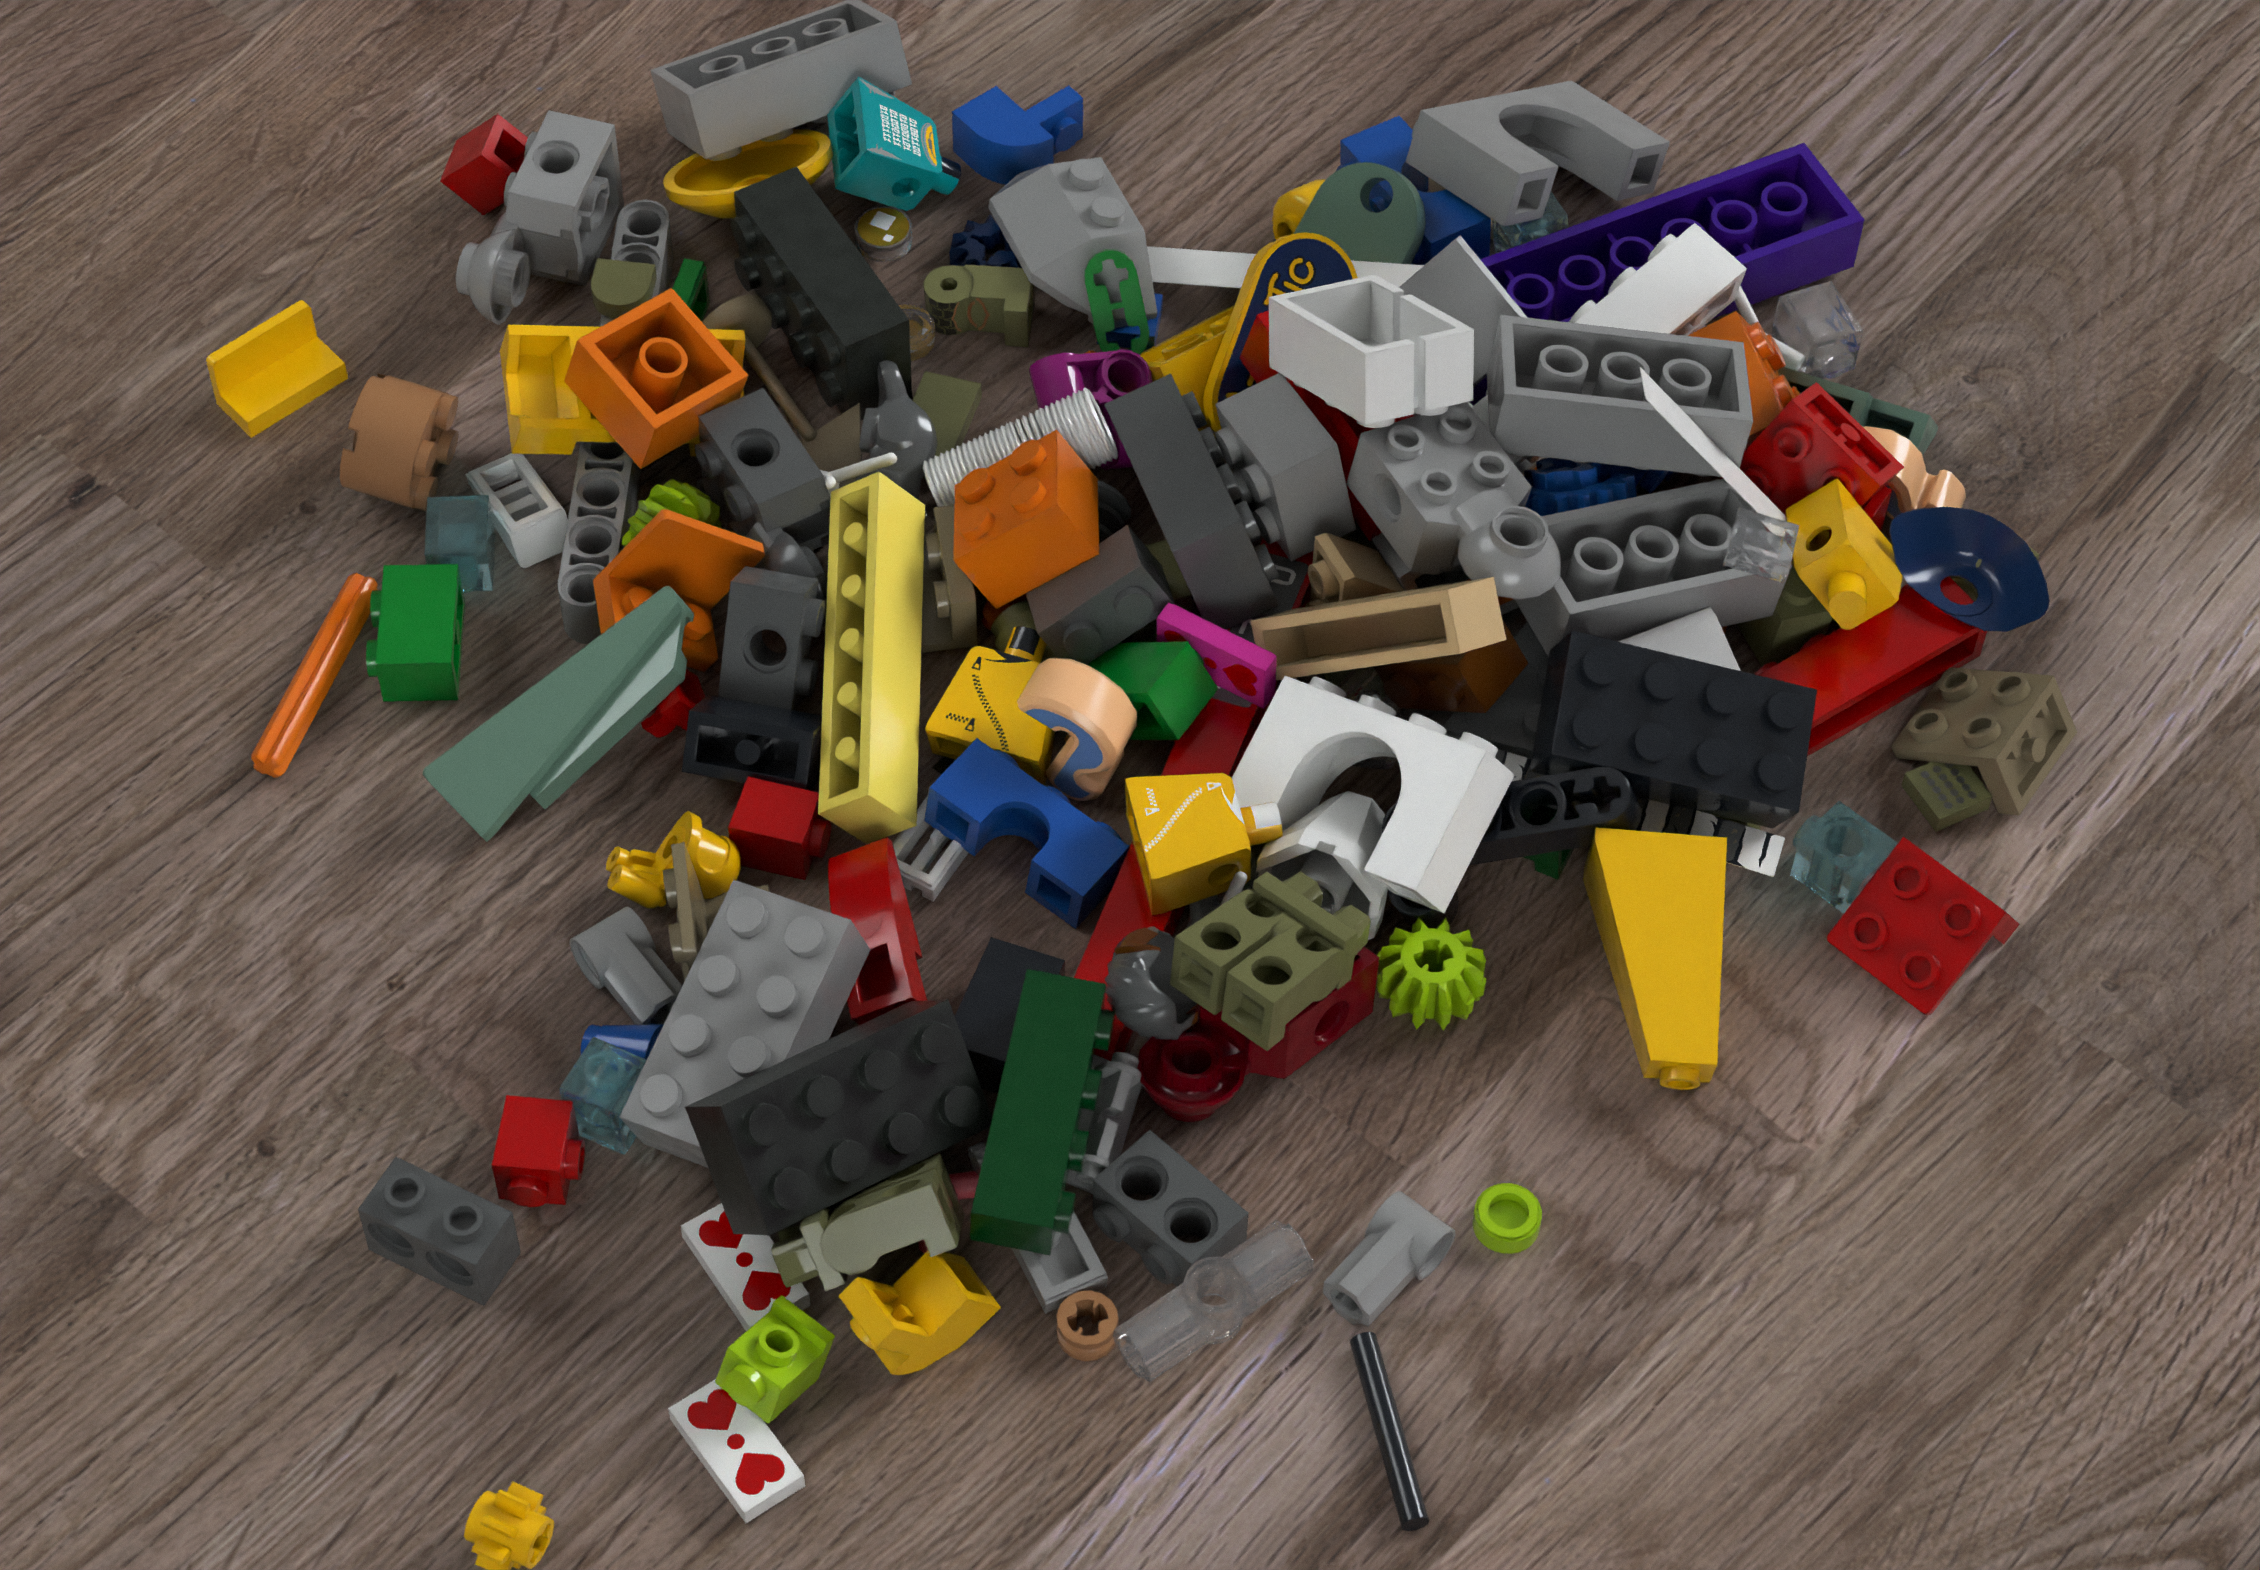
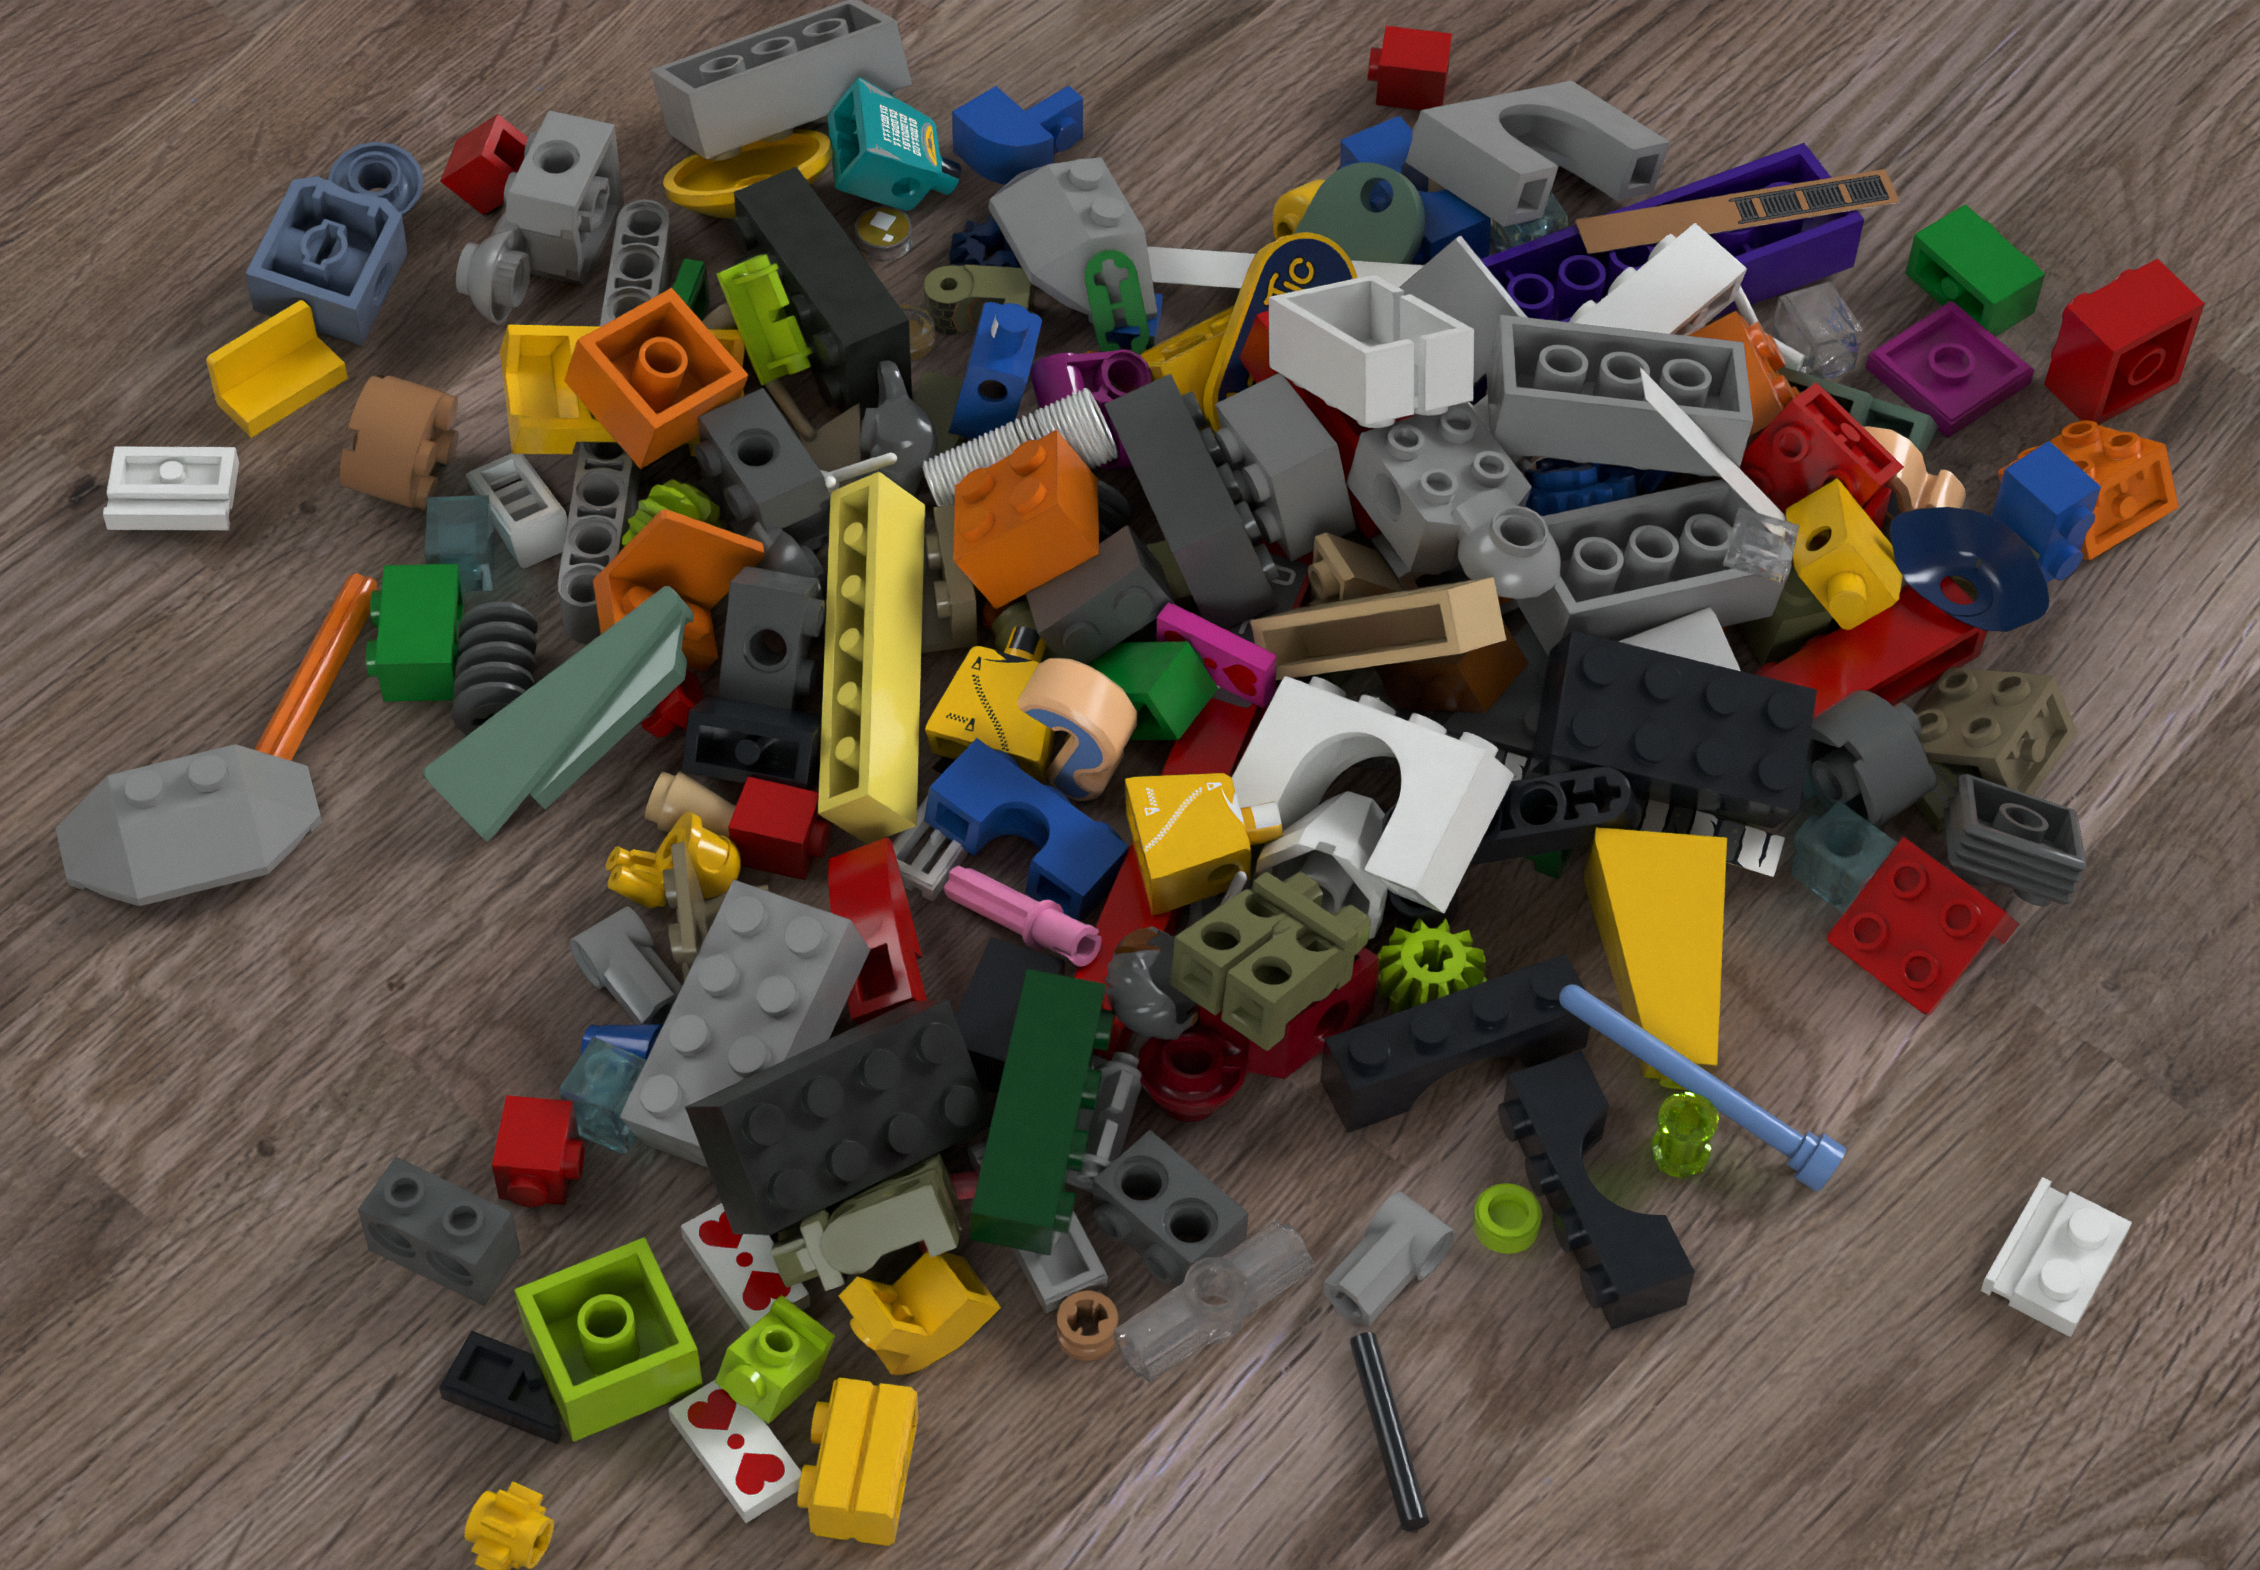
olive tile [591,258,657,319] -> none
none -> light grey wedge [55,744,322,906]
none -> white plate [103,447,239,530]
none -> sand blue brick [245,142,424,346]
none -> black tile [439,1330,562,1444]
none -> dark grey piece [452,602,538,735]
none -> lime brick [514,1237,703,1442]
none -> tan cone [645,771,736,838]
none -> lime hinge [716,254,812,385]
none -> yellow brick [798,1377,919,1546]
none -> bright pink axle [944,866,1102,967]
none -> blue torso [949,302,1042,439]
none -> black arch [1320,954,1590,1133]
none -> red brick [1367,26,1452,110]
none -> black arch [1498,1051,1695,1330]
none -> medium blue piece [1559,985,1846,1192]
none -> medium nougat sticker [1575,169,1900,254]
none -> clear neon green bush [1650,1092,1719,1178]
none -> dark grey brick [1802,690,1937,839]
none -> magenta tile [1865,301,2034,438]
none -> green brick [1905,204,2045,337]
none -> dark grey brick [1943,774,2087,906]
none -> white plate [1981,1177,2132,1337]
none -> blue brick [1992,441,2101,583]
none -> orange bracket [1998,420,2179,561]
none -> red brick [2044,258,2205,425]

